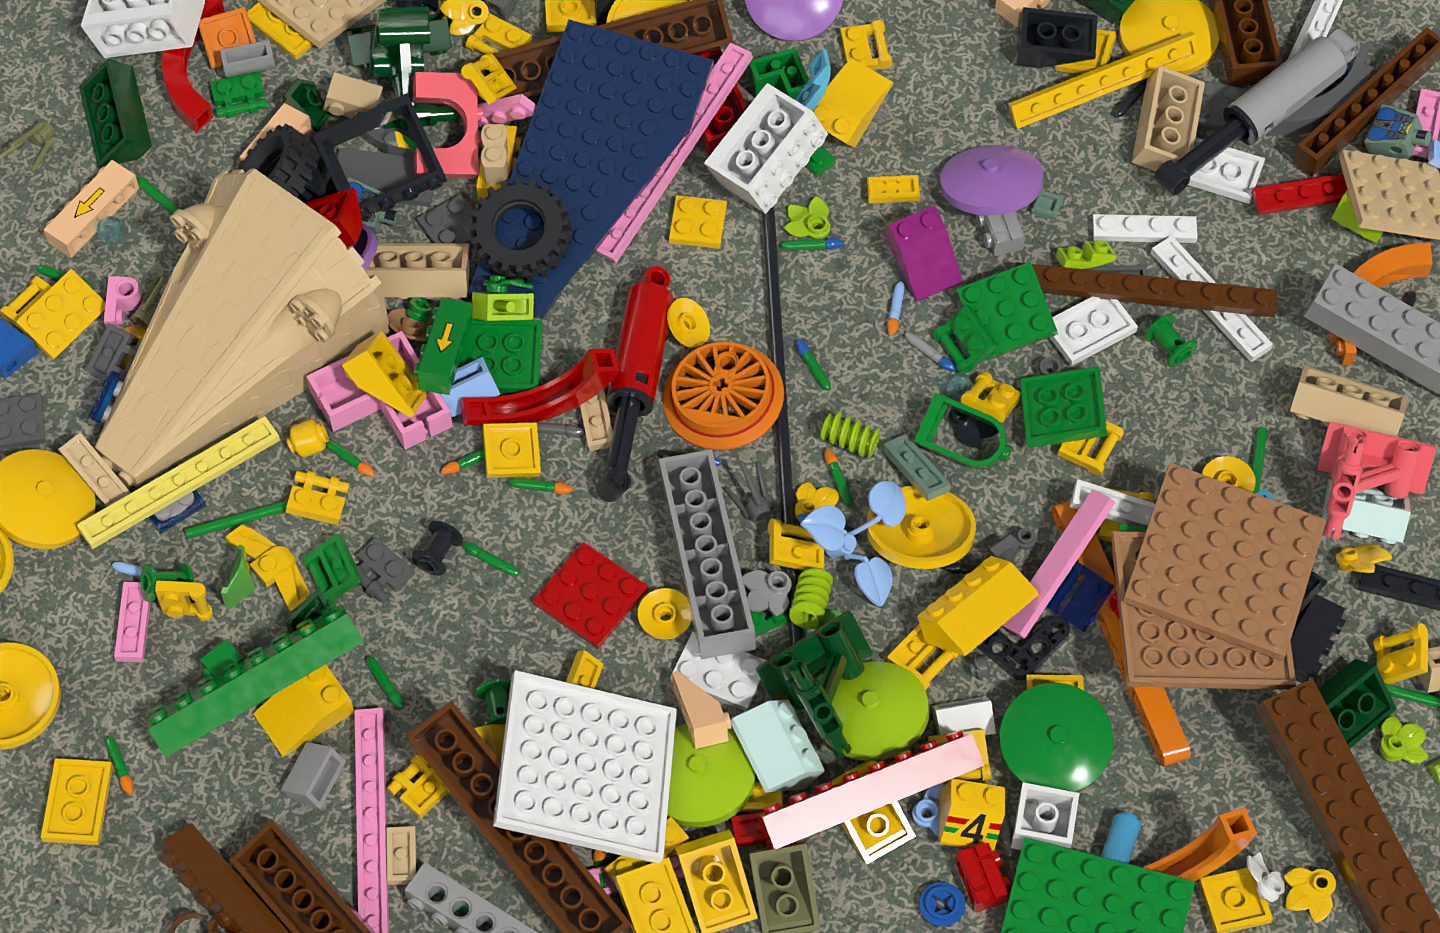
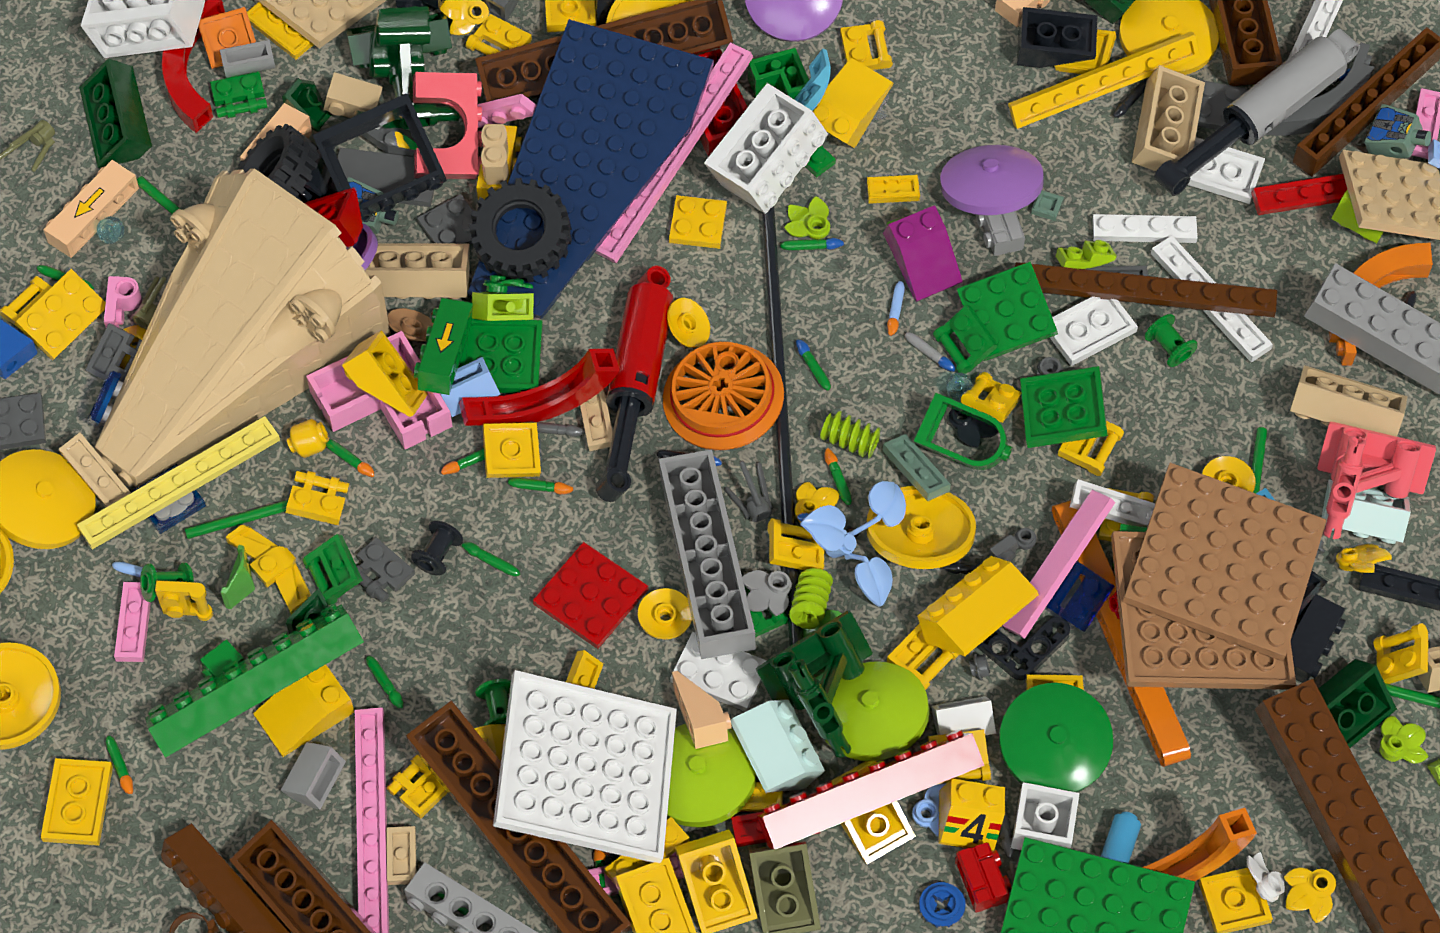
green bush [406,298,433,322] -> none
yellow plate [461,53,517,105] -> none

